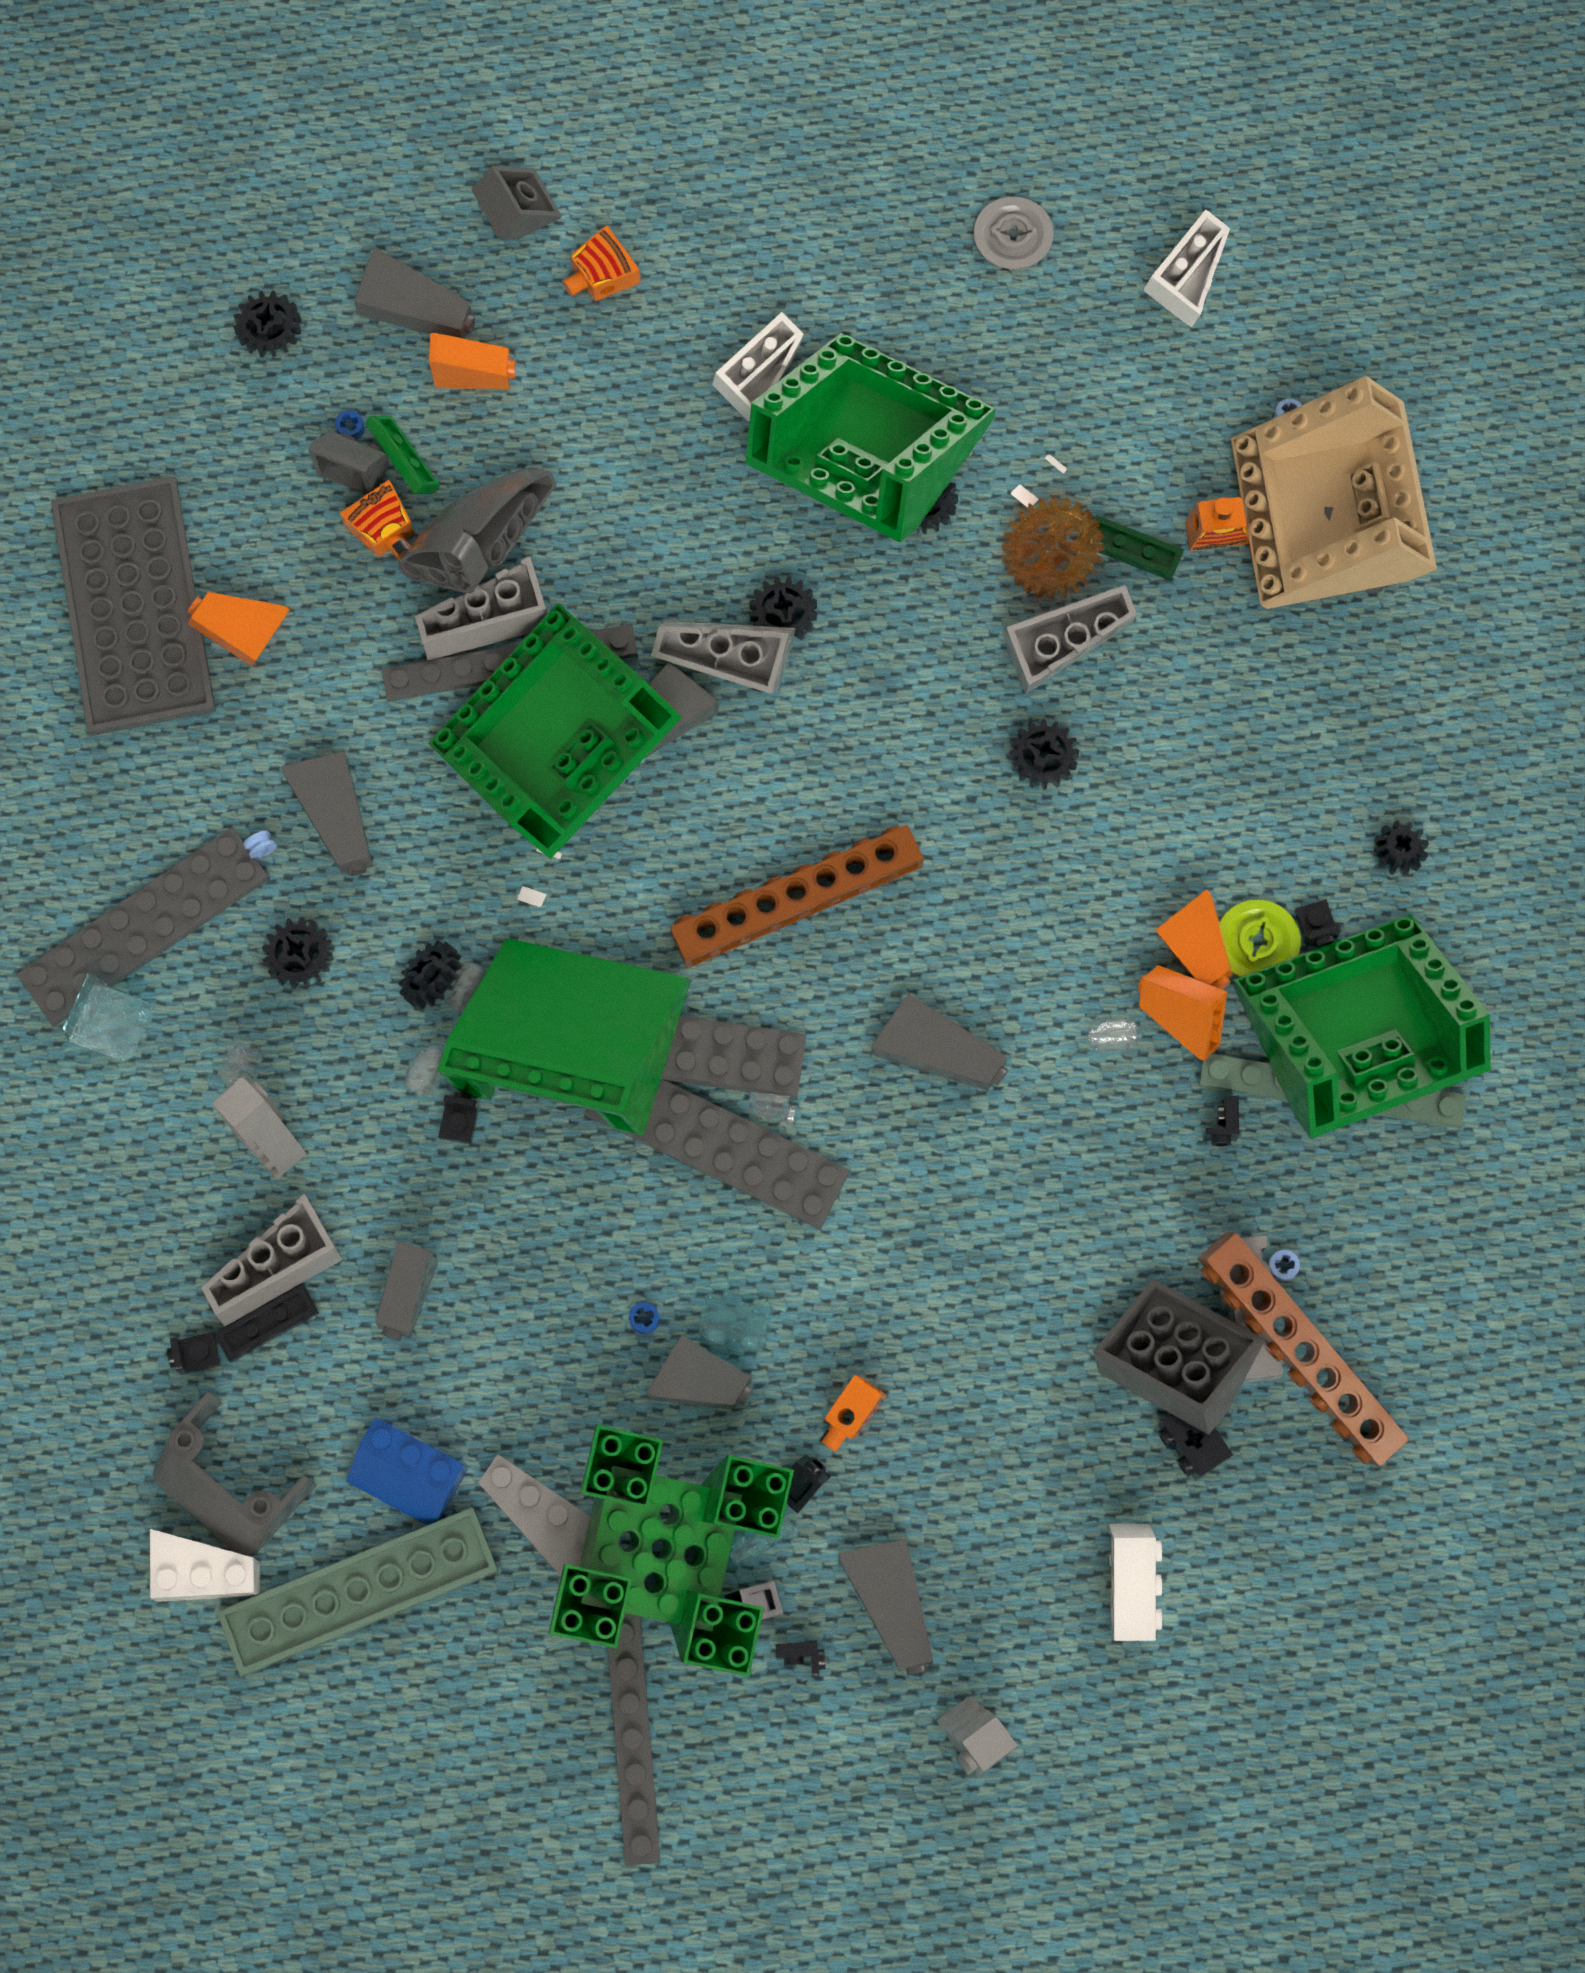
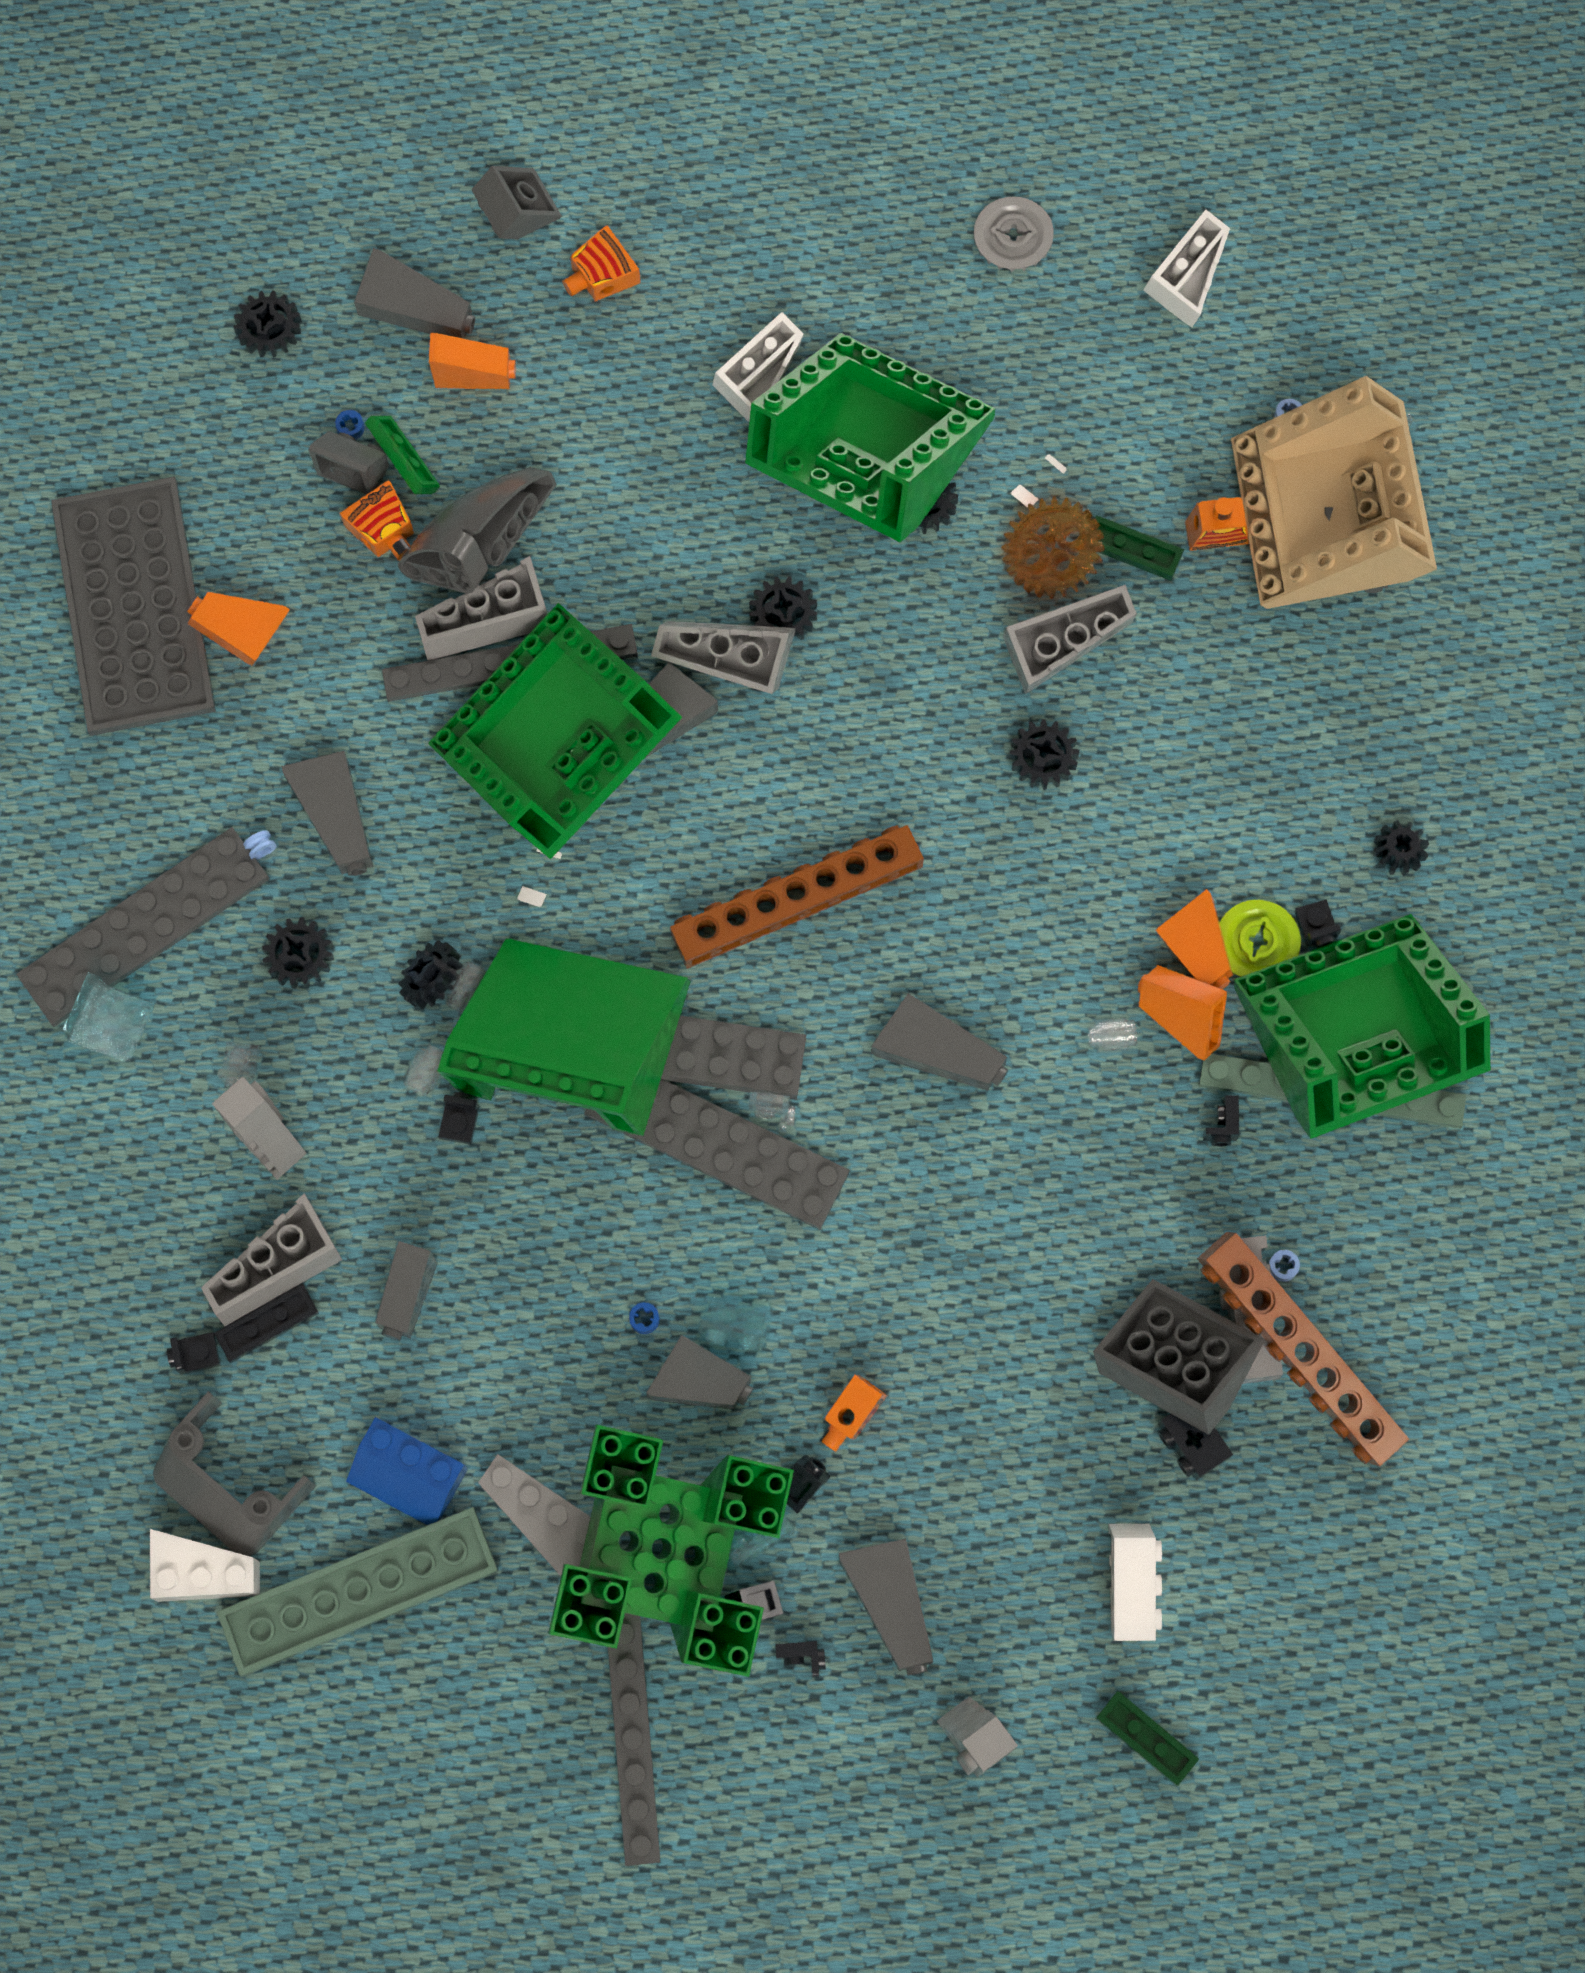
none -> dark green plate [1095,1691,1199,1787]

